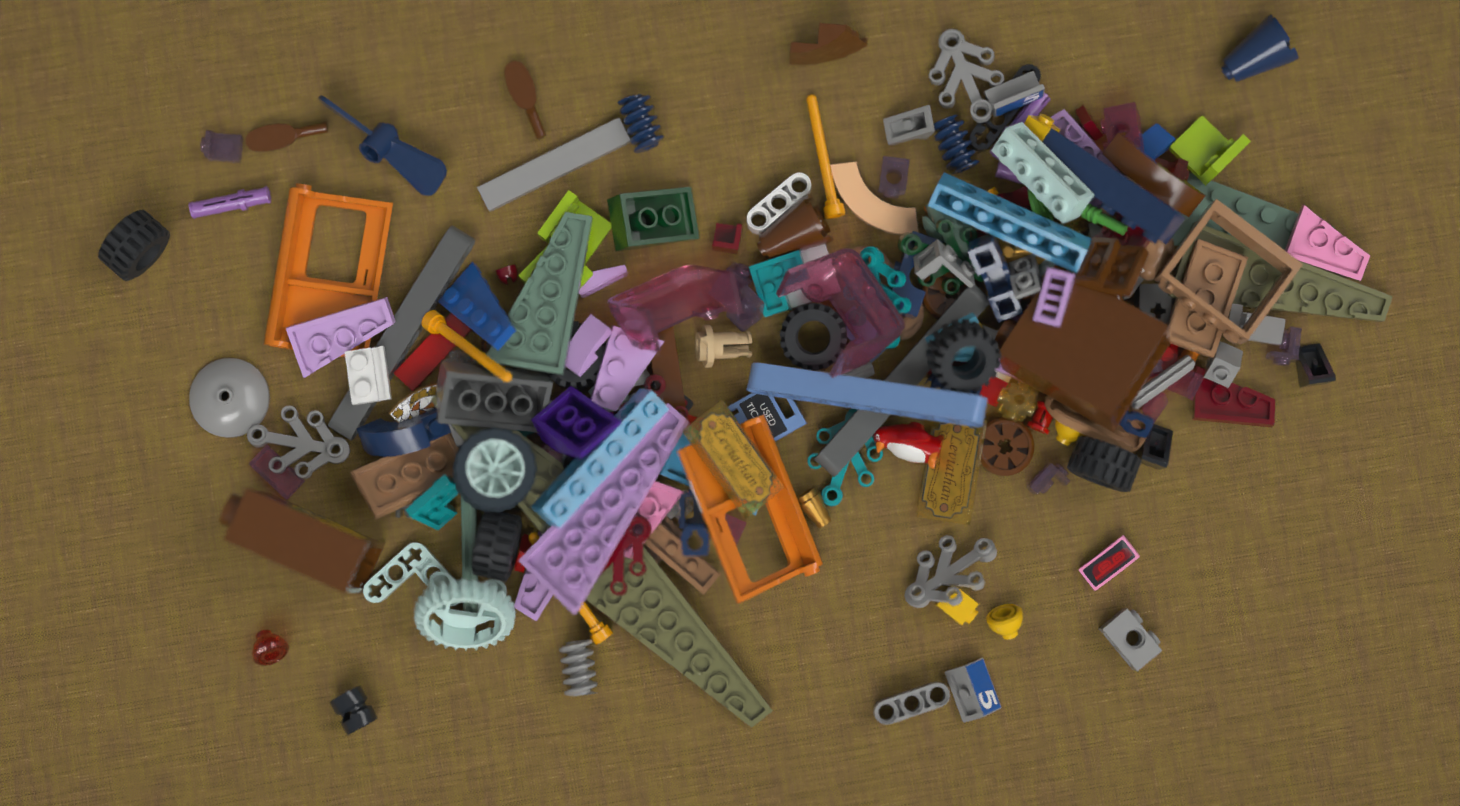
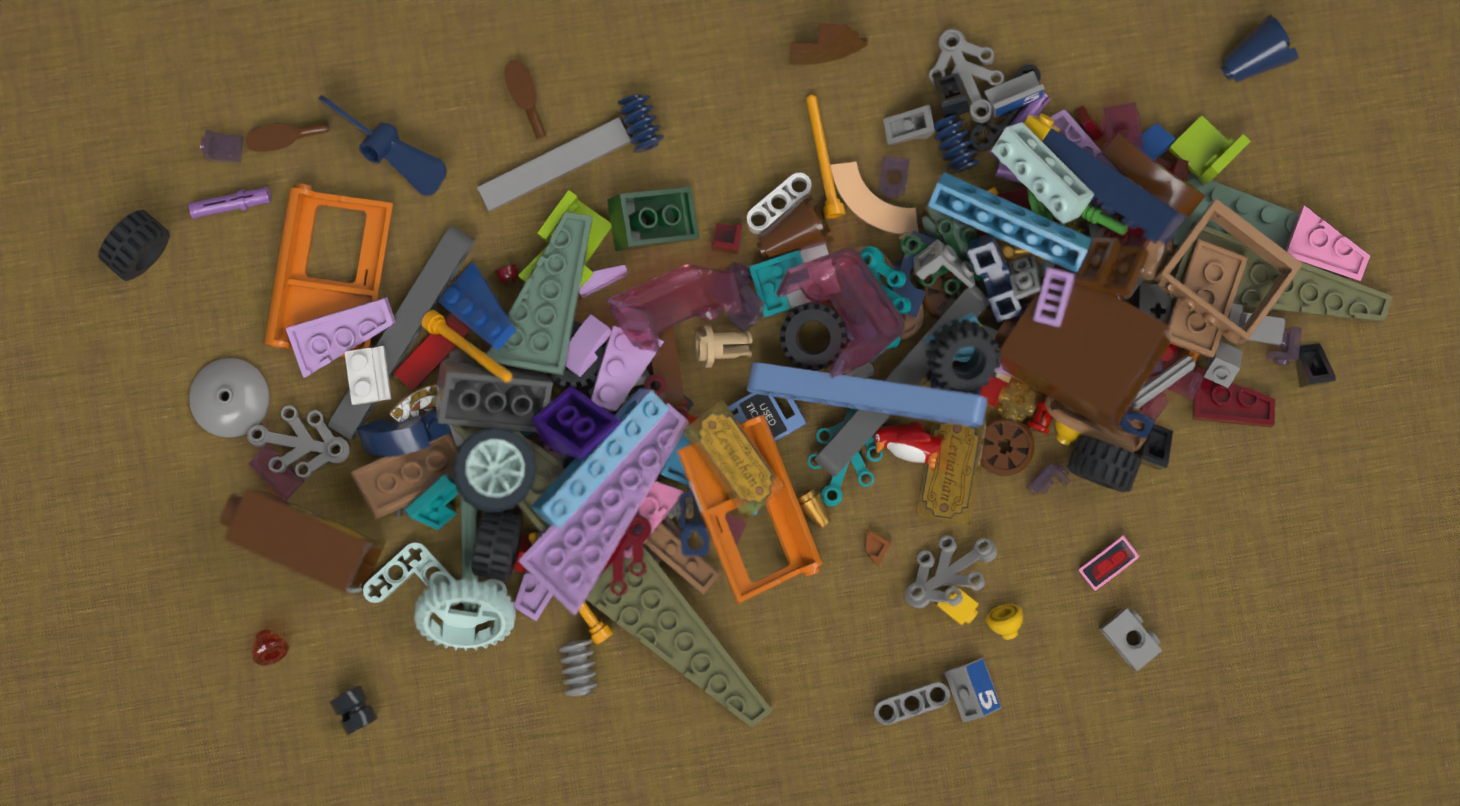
none -> dark orange tile [865,529,892,566]
none -> black slope [933,72,970,118]

